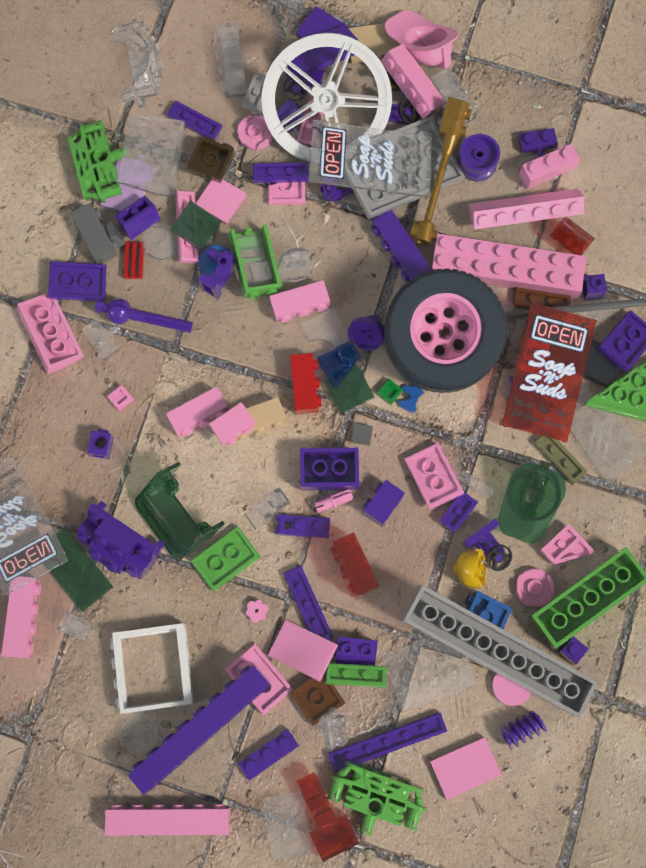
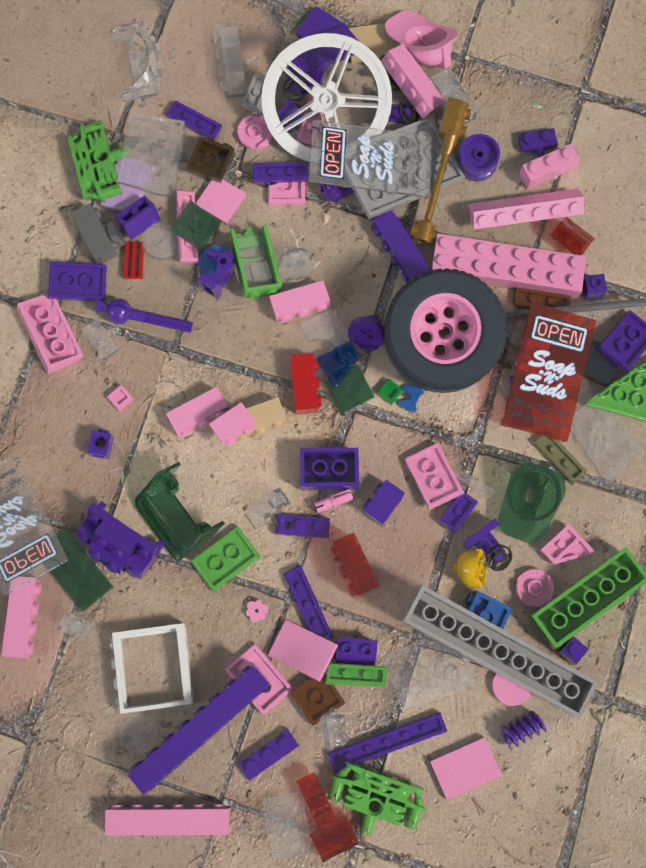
dark grey tile [351,423,373,446] -> none

